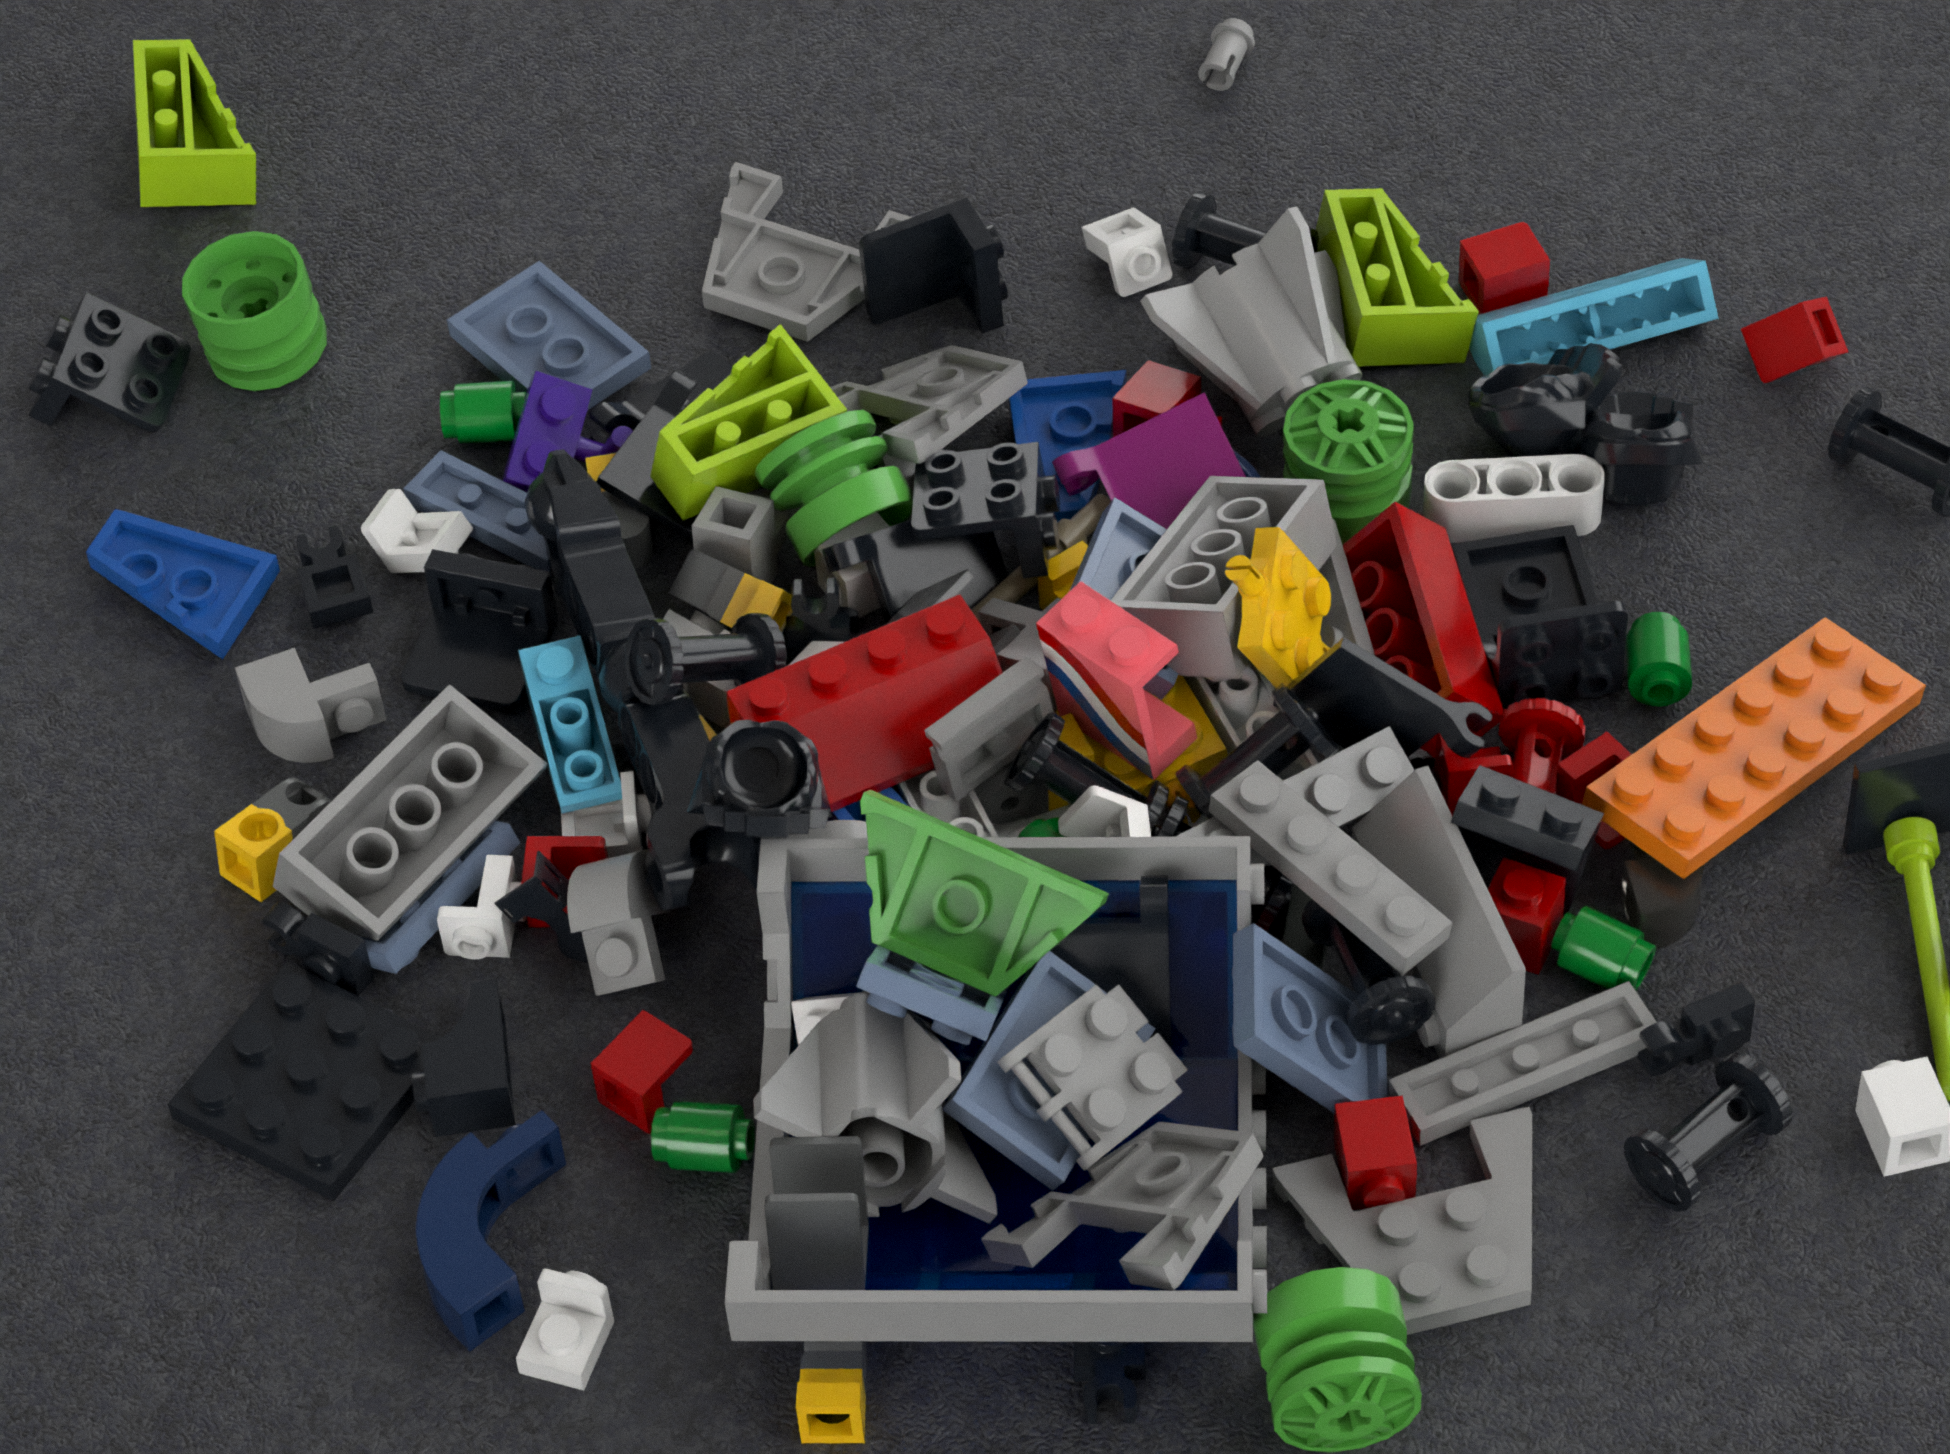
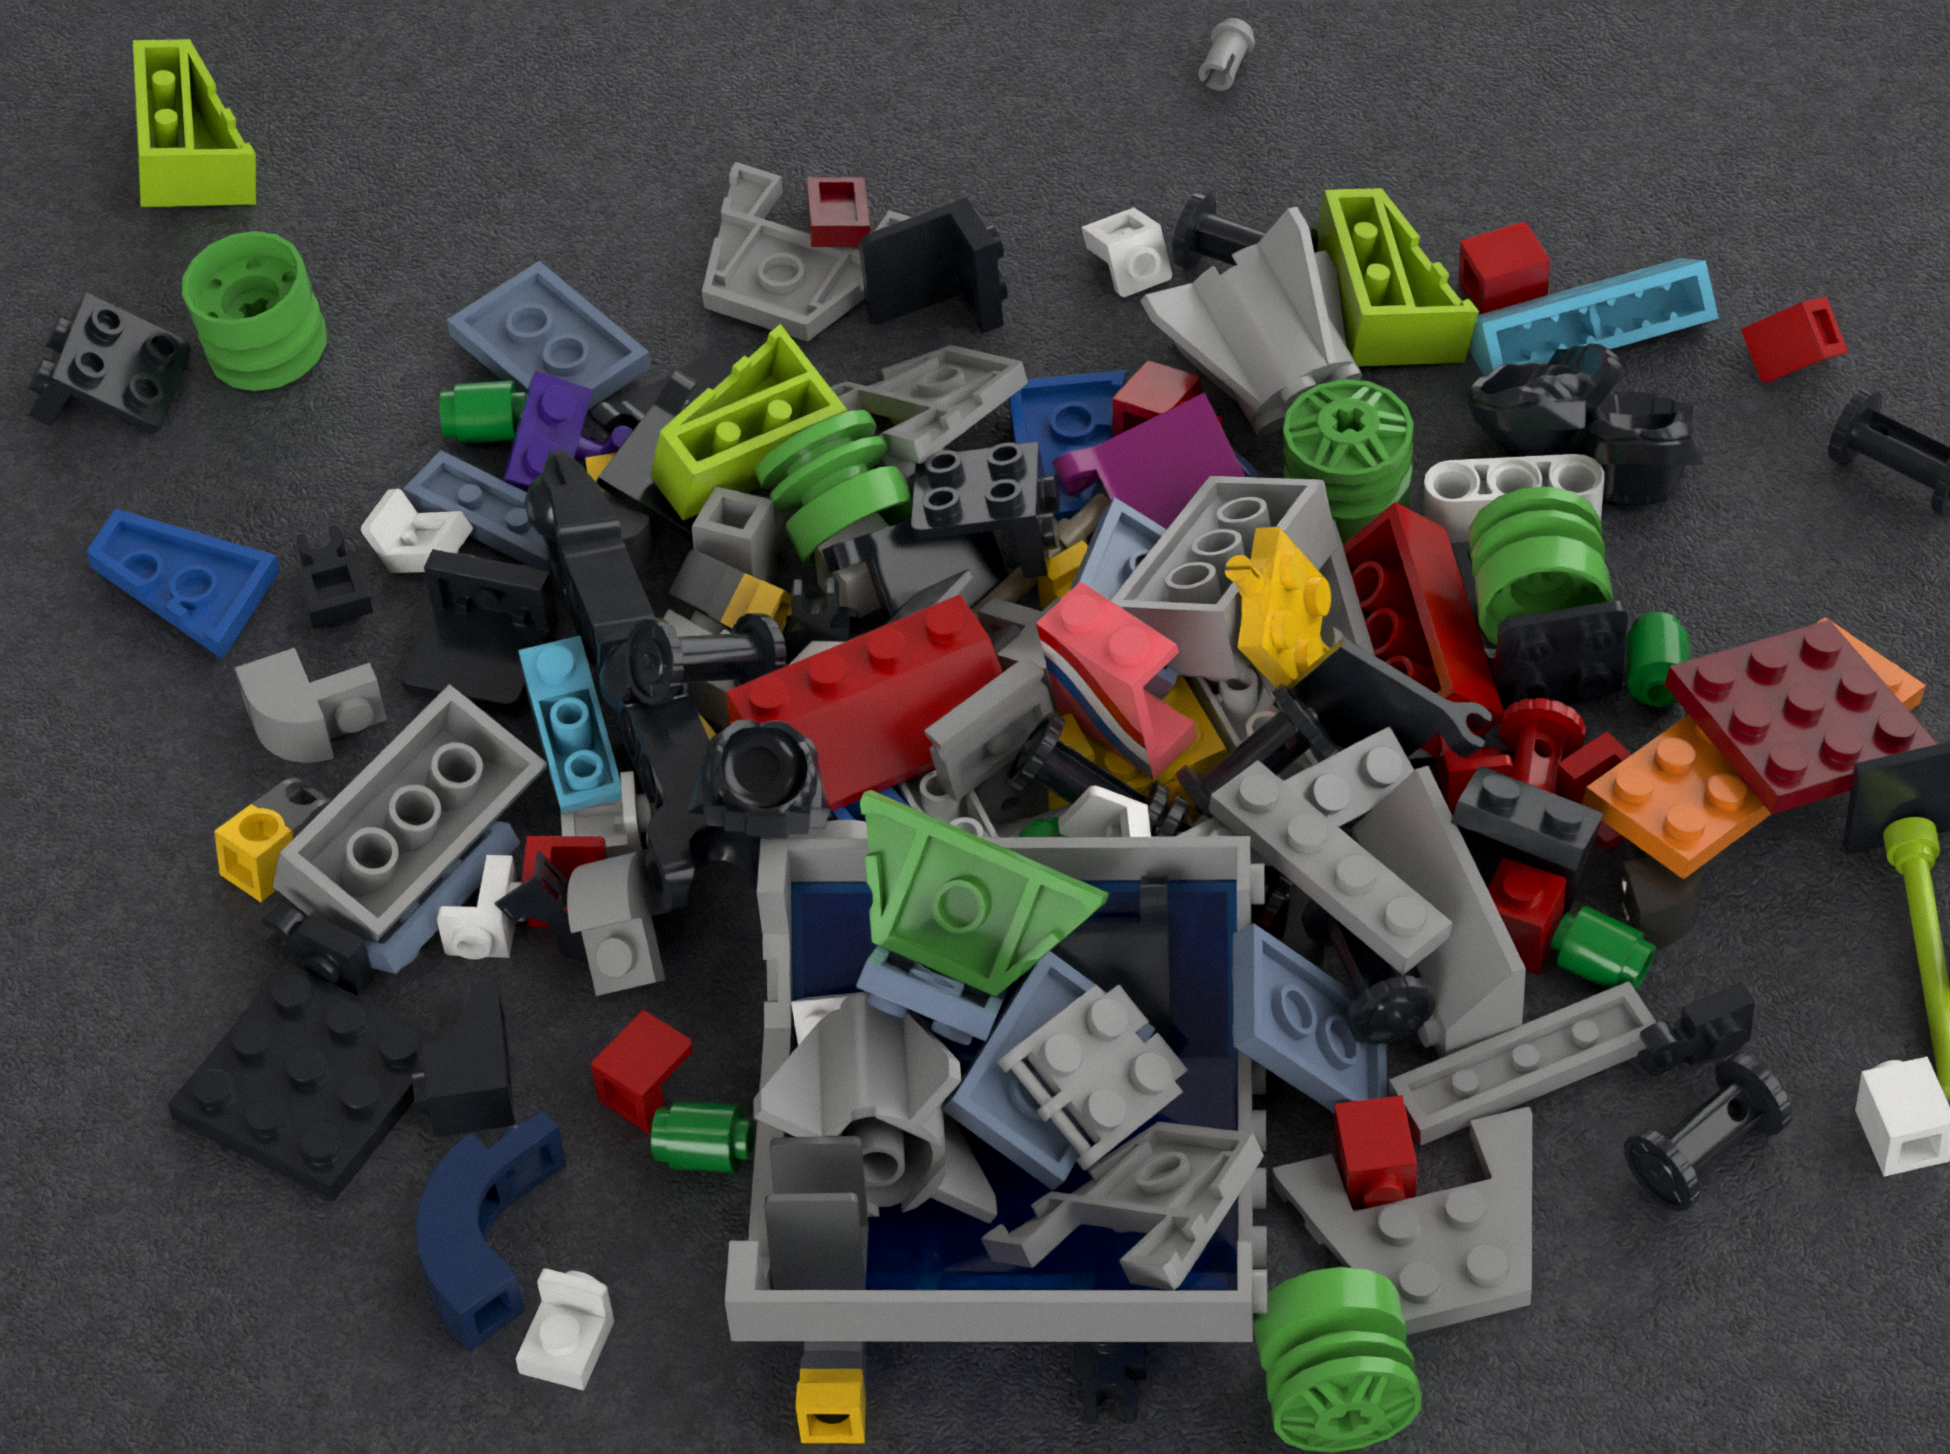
none -> tile [807,177,870,247]
none -> bright green wheel [1469,486,1613,646]
none -> dark red plate [1664,620,1938,815]

